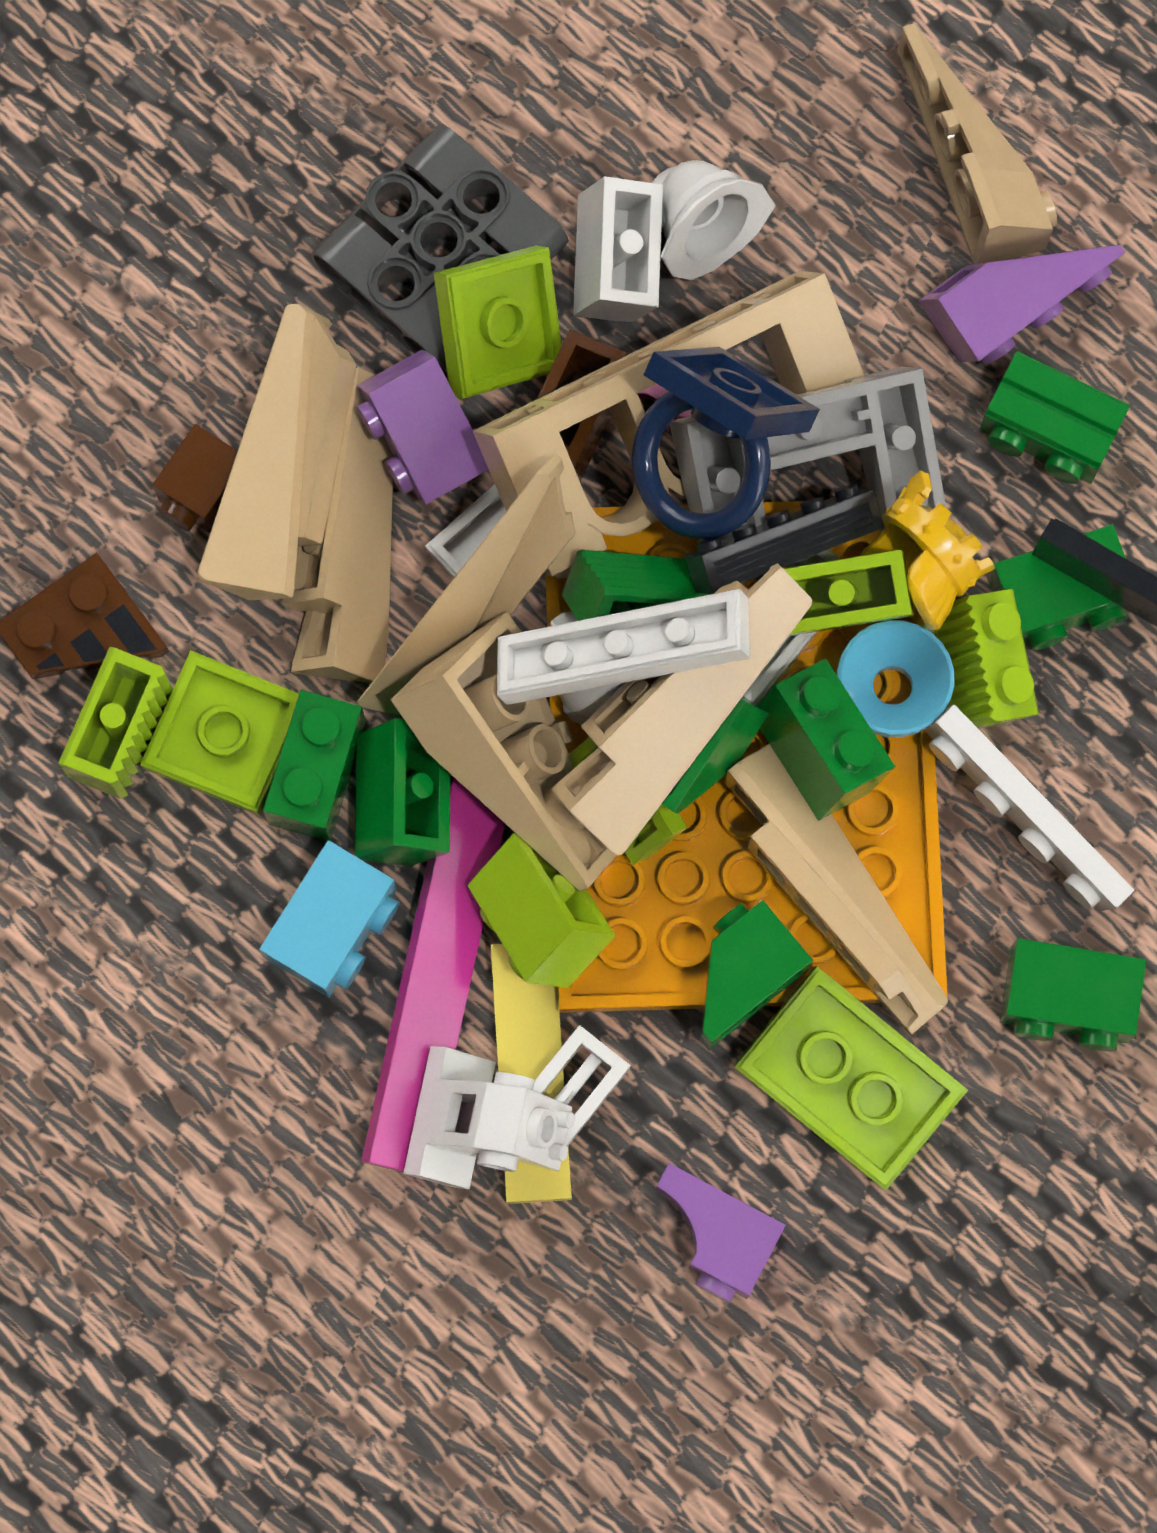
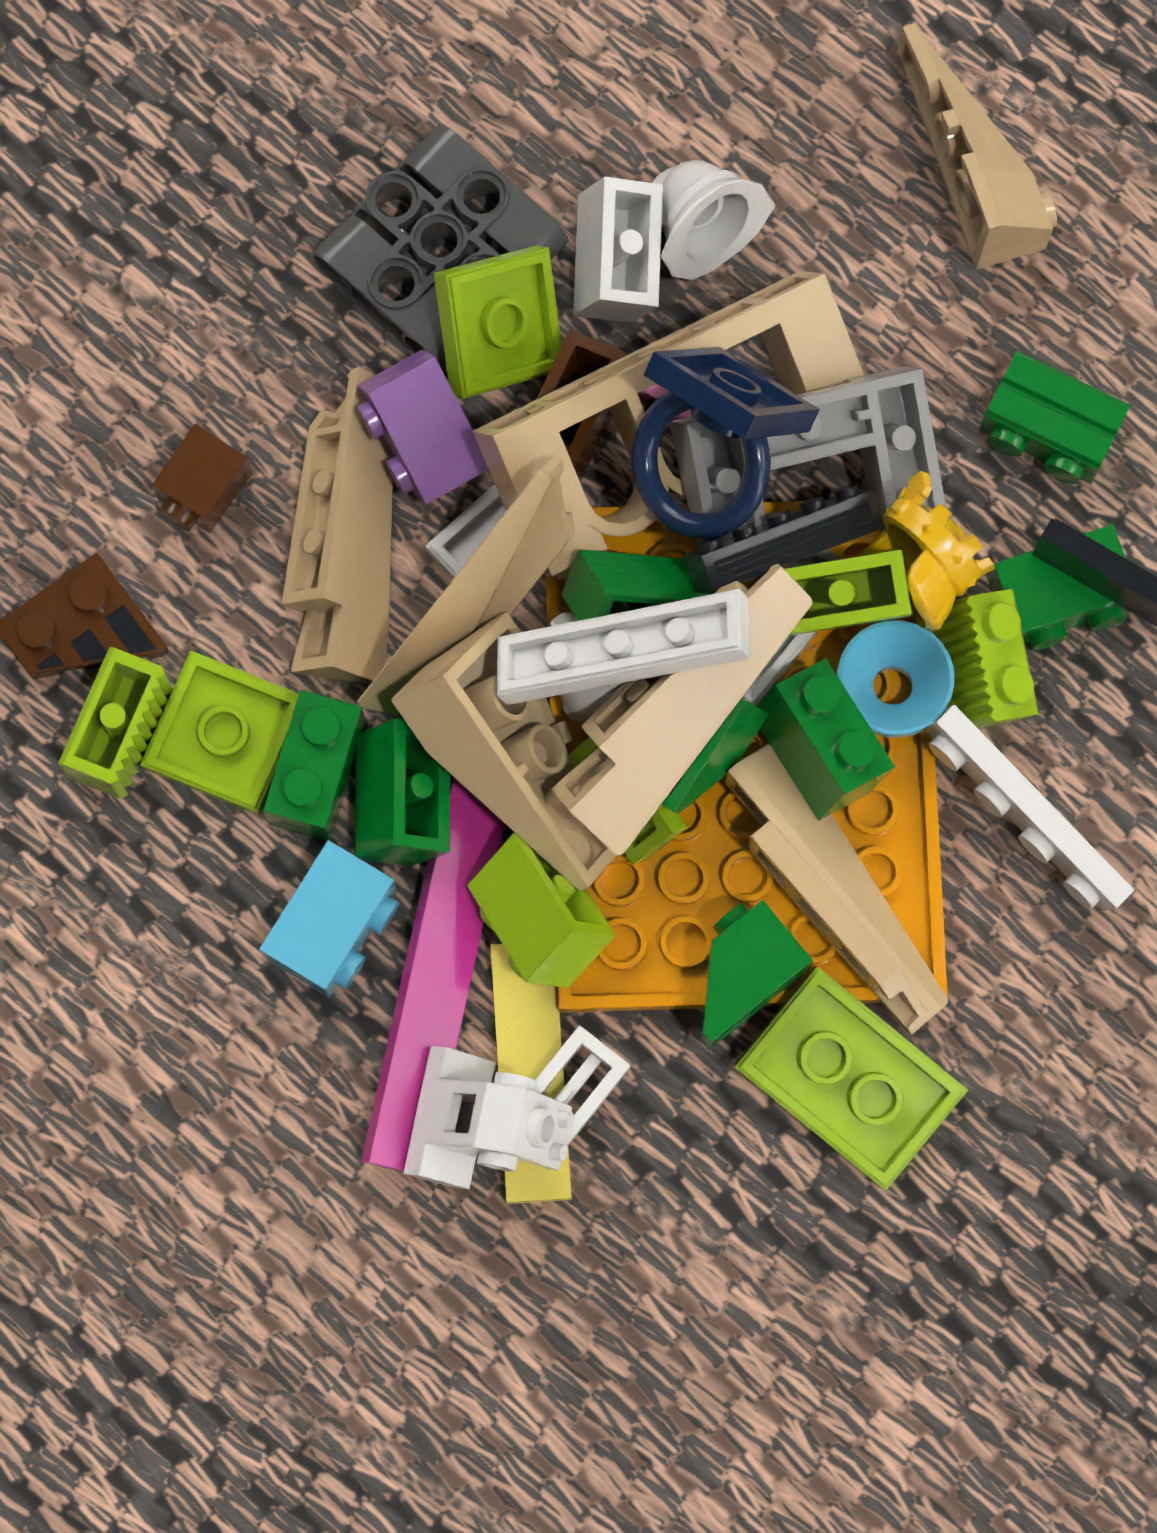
tan wedge [198,304,356,600] -> none
medium lavender arch [656,1163,786,1303] -> none
medium lavender slope [918,245,1125,365] -> none
green brick [1000,938,1146,1052] -> none

